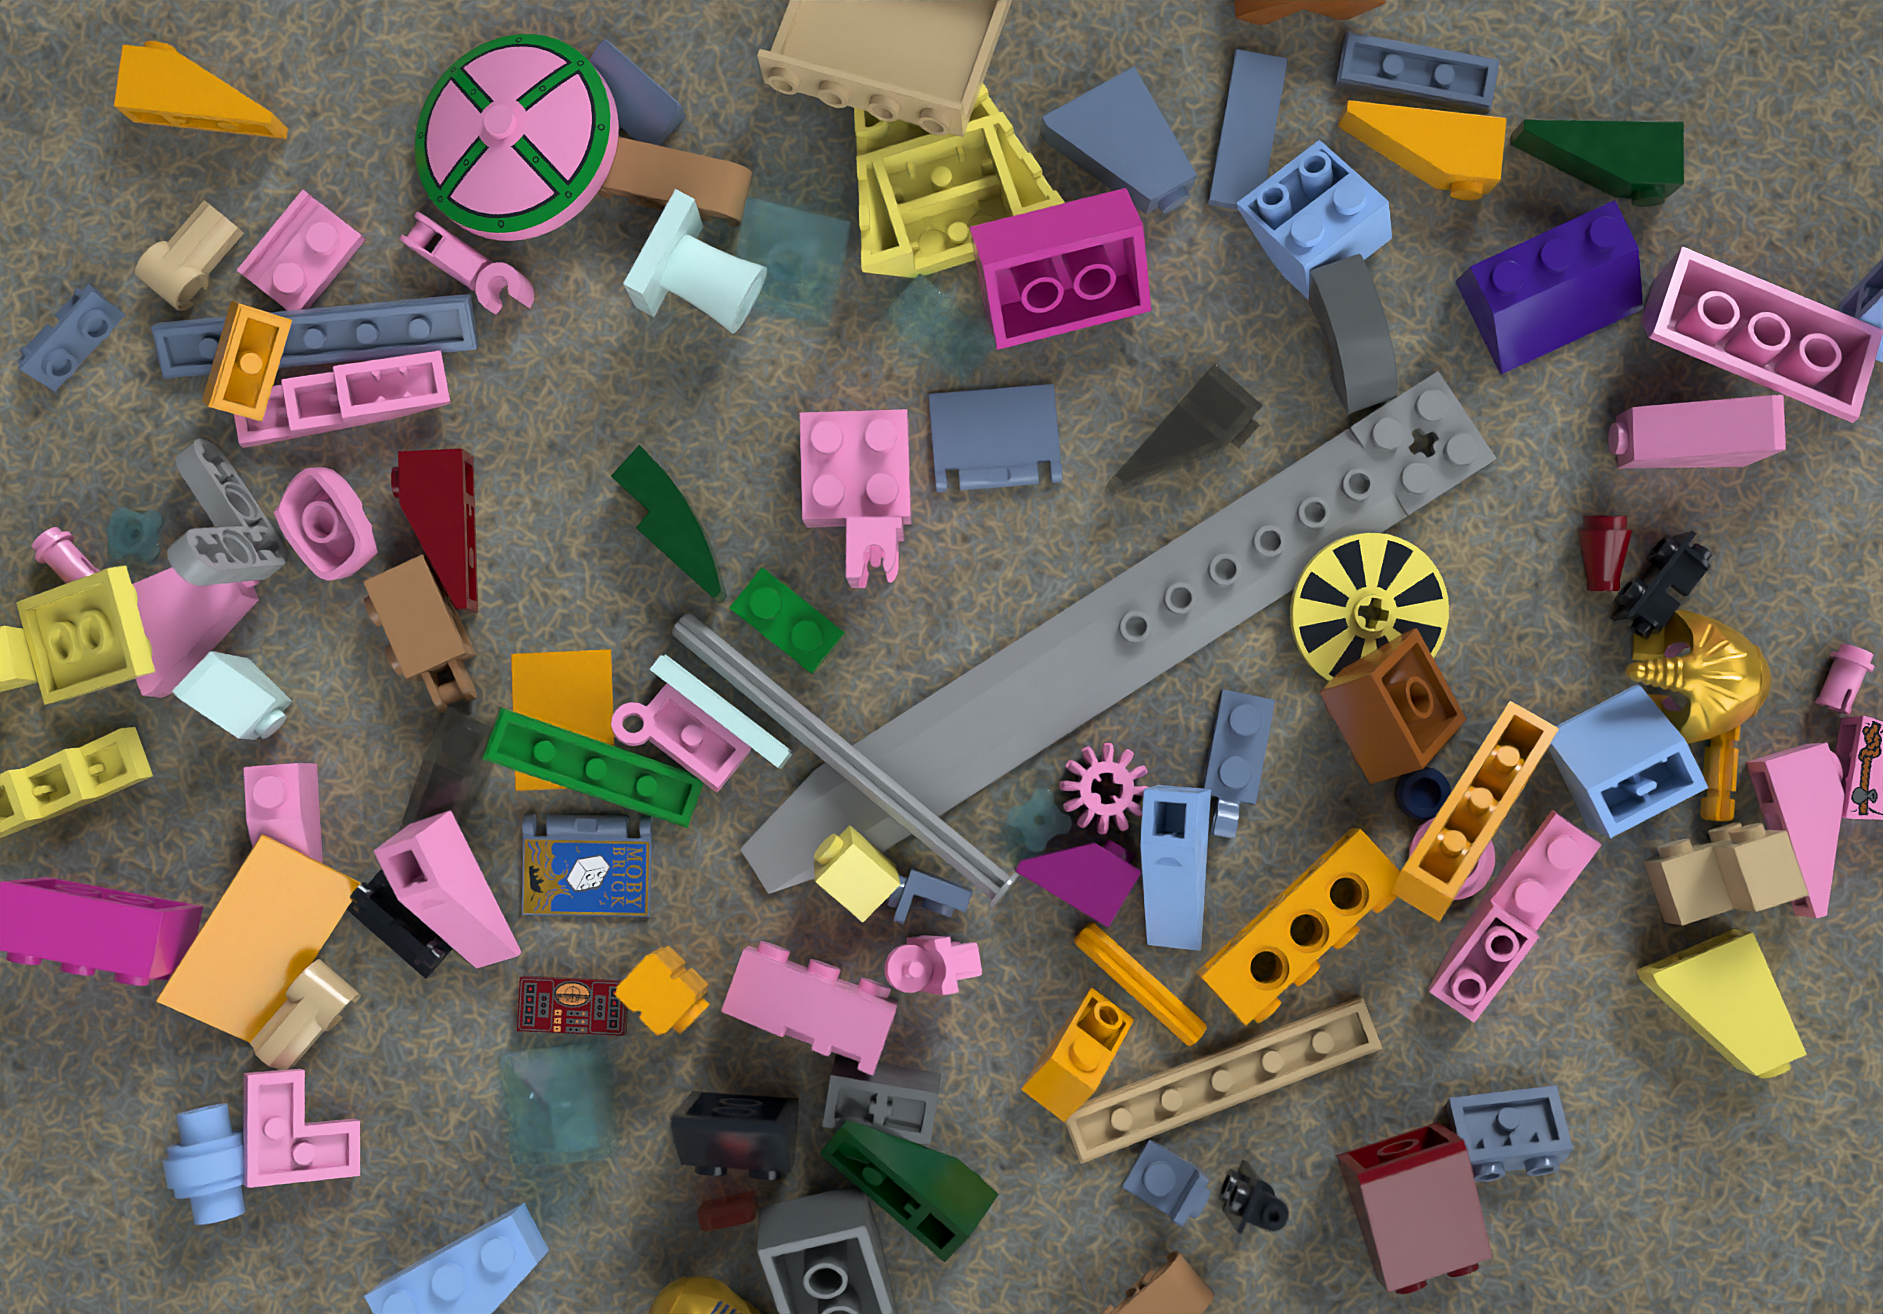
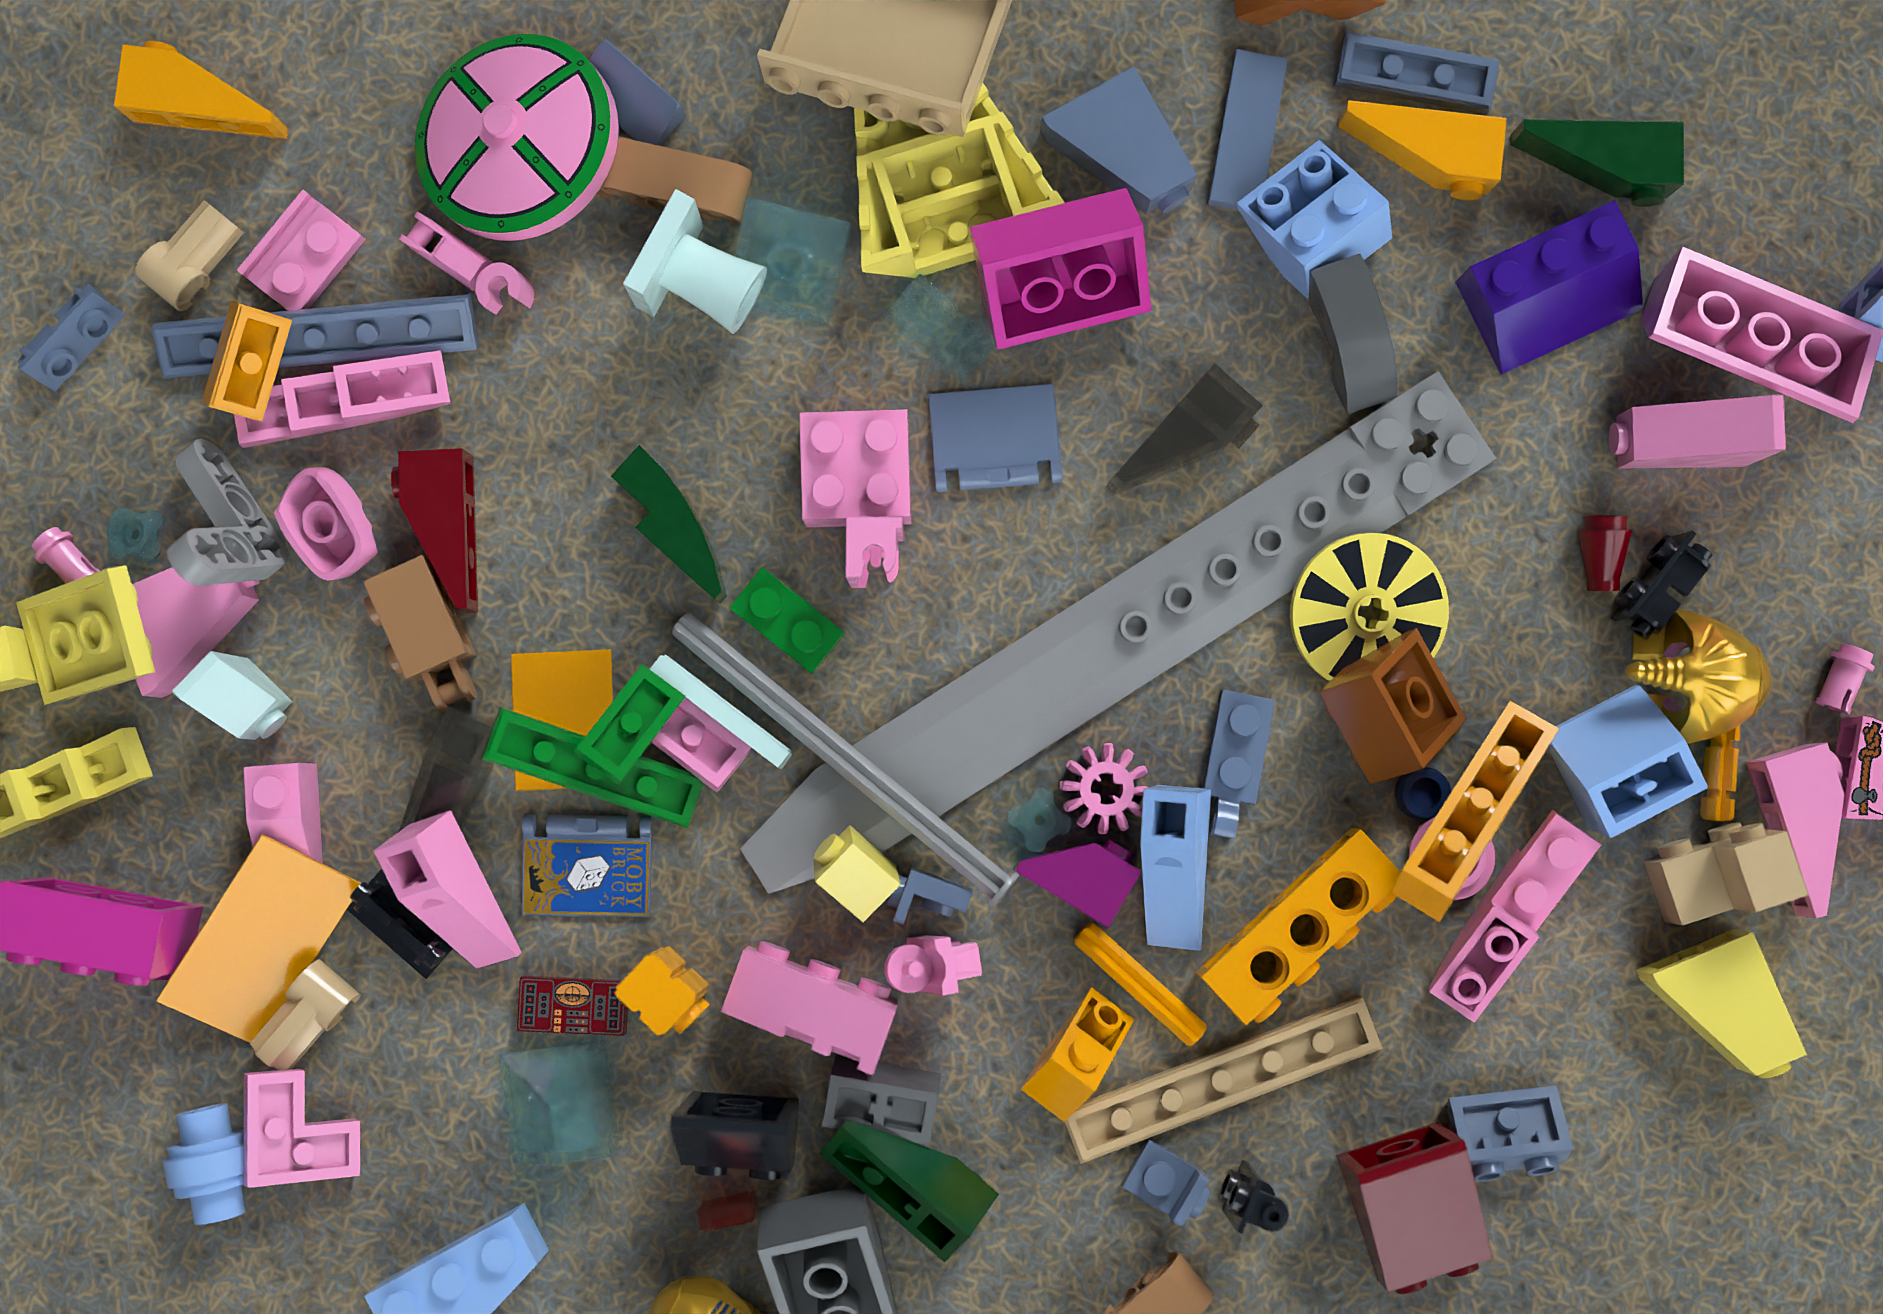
none -> green plate [574,664,686,785]

